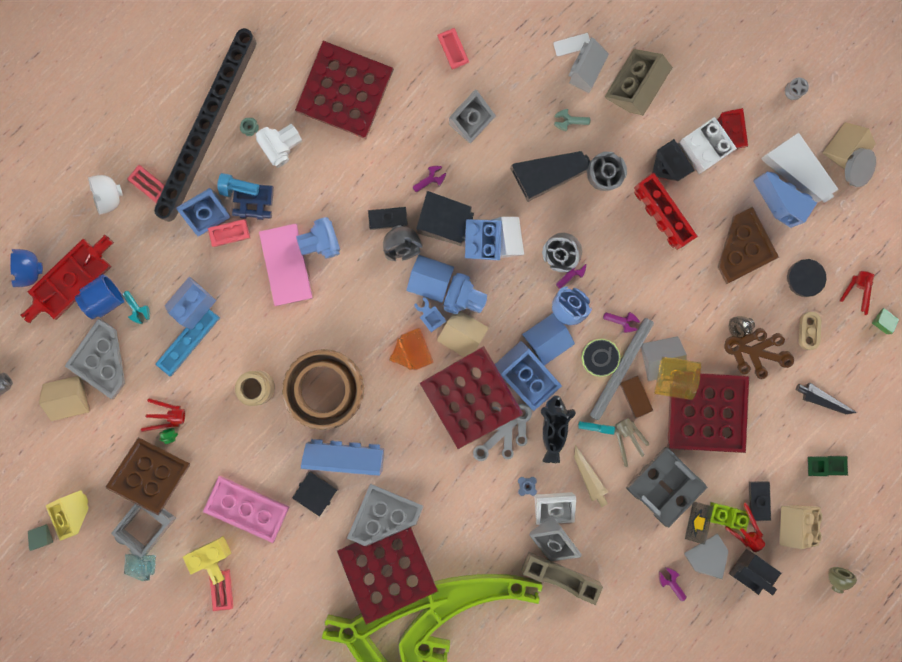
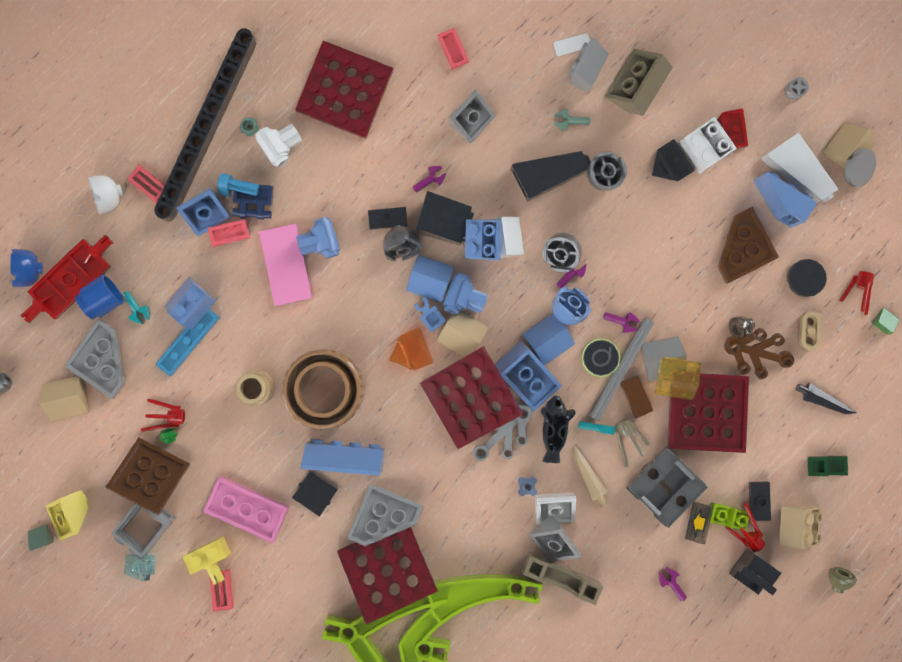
red brick [634,173,698,250] -> none
light grey slope [684,534,728,579] -> none

